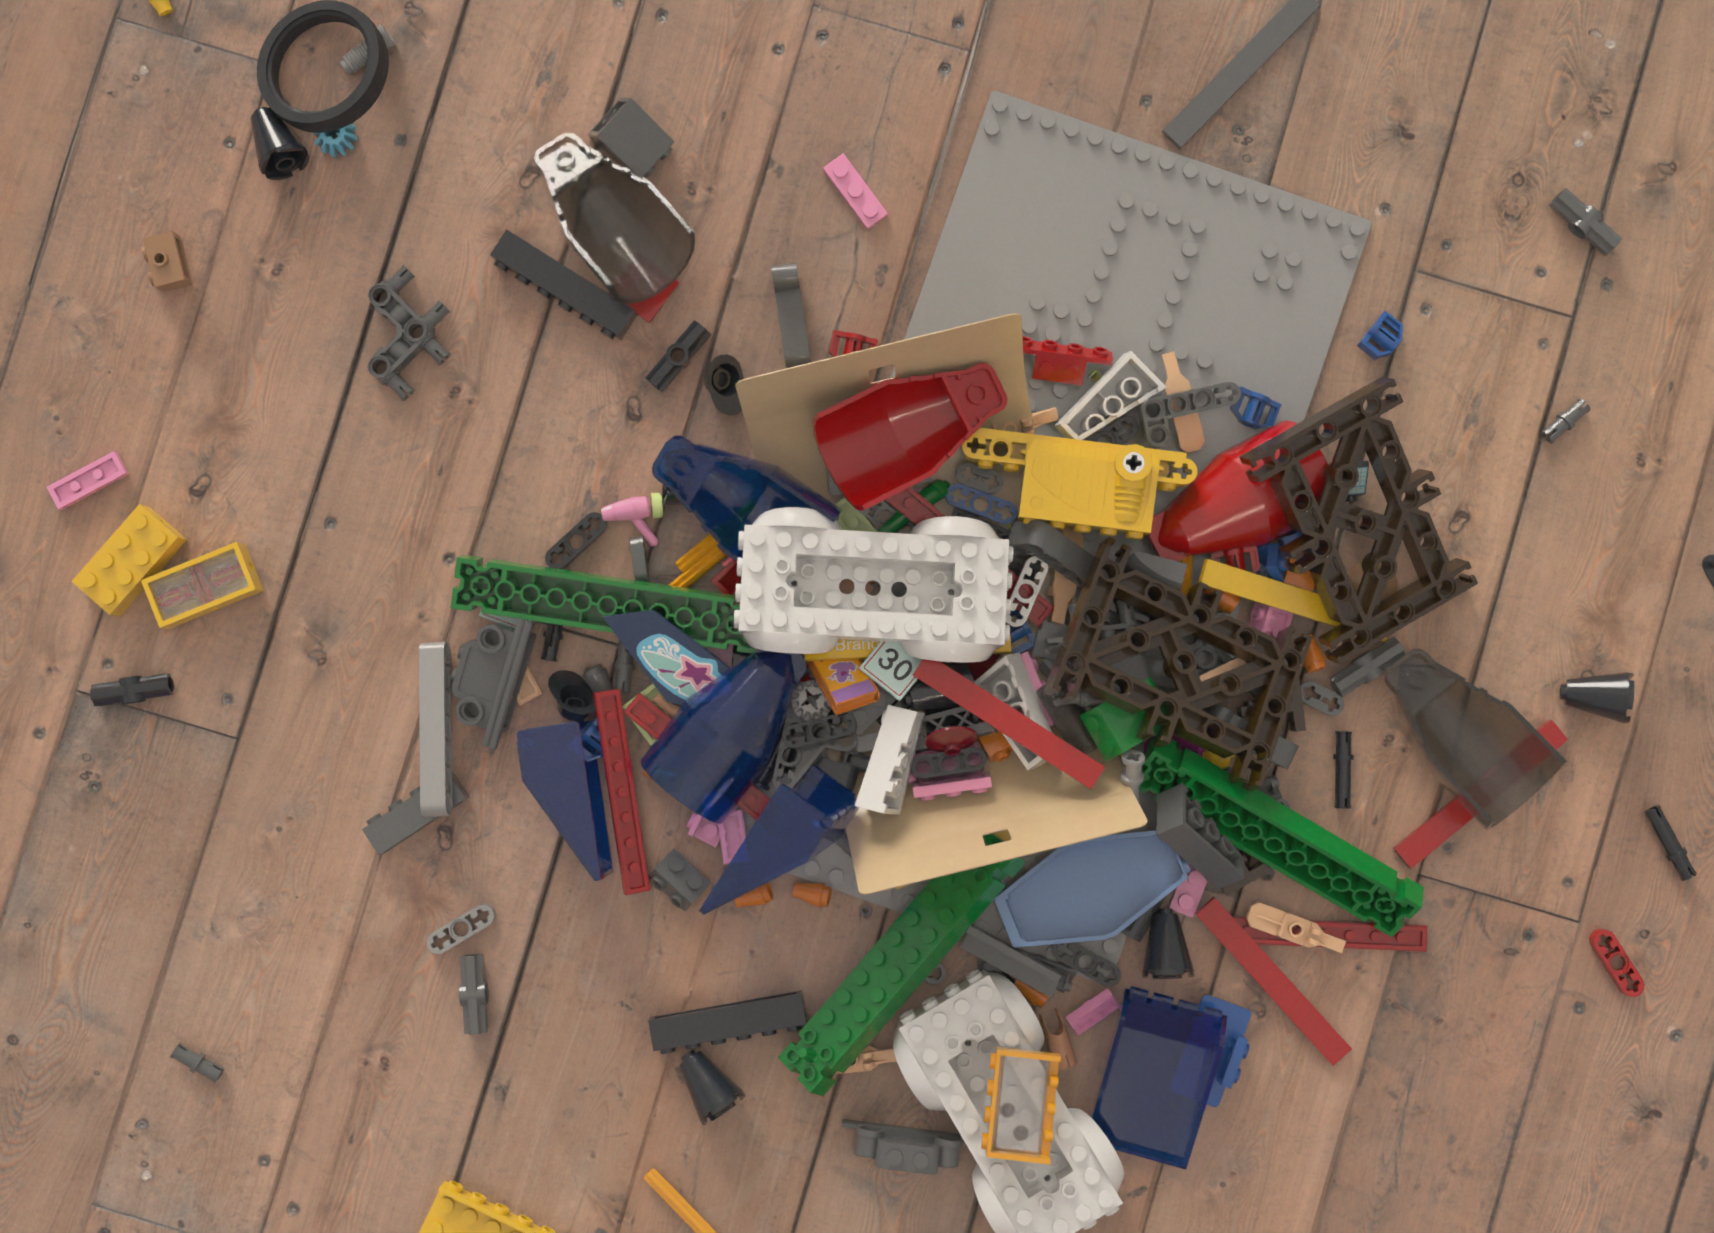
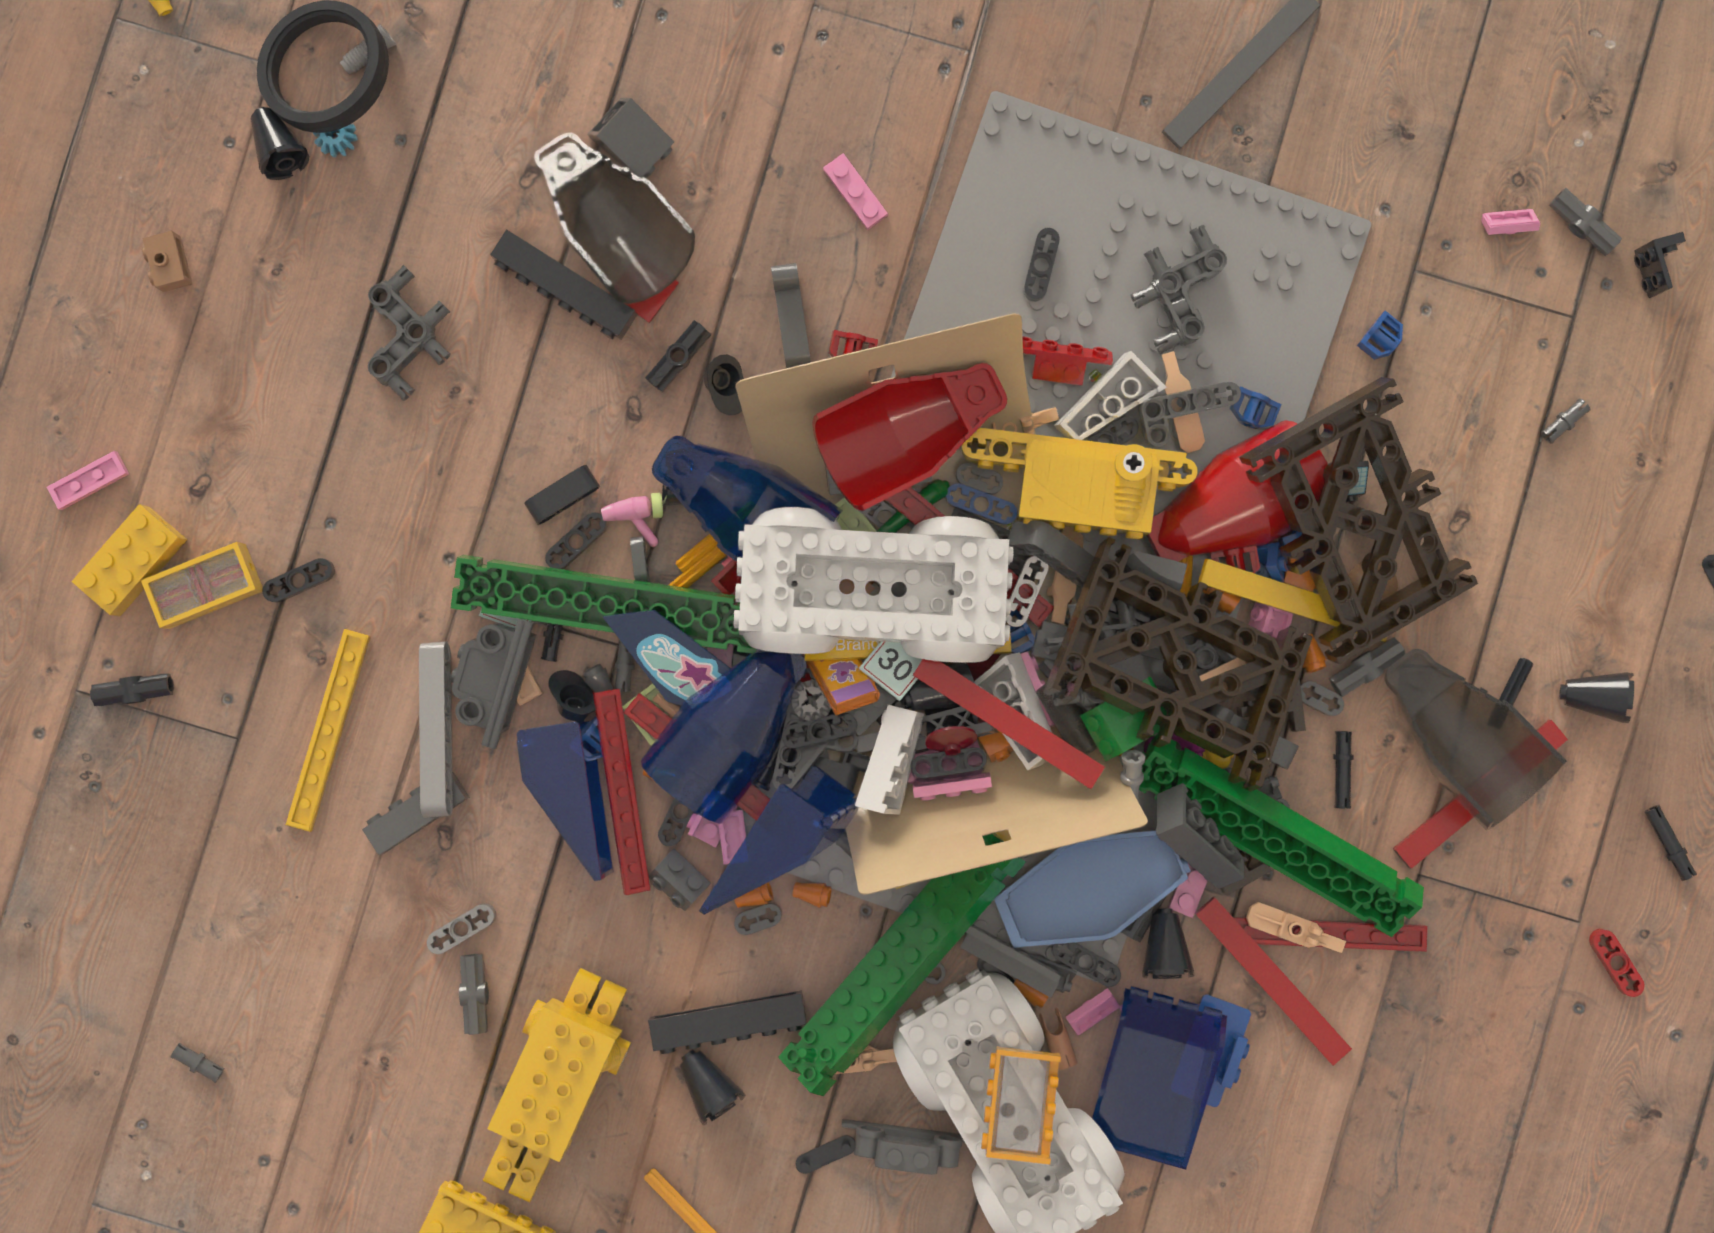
none -> black beam [262,558,335,603]
none -> yellow tile [285,629,370,832]
none -> yellow piece [483,968,631,1203]
none -> black beam [524,465,600,525]
none -> black beam [658,777,704,846]
none -> dark grey beam [734,903,782,935]
none -> black piece [795,1135,855,1174]
none -> black beam [1023,228,1060,302]
none -> dark grey pin [1130,225,1227,354]
none -> bright pink plate [1481,209,1540,235]
none -> black axle [1488,658,1533,729]
none -> black bracket [1634,232,1686,298]

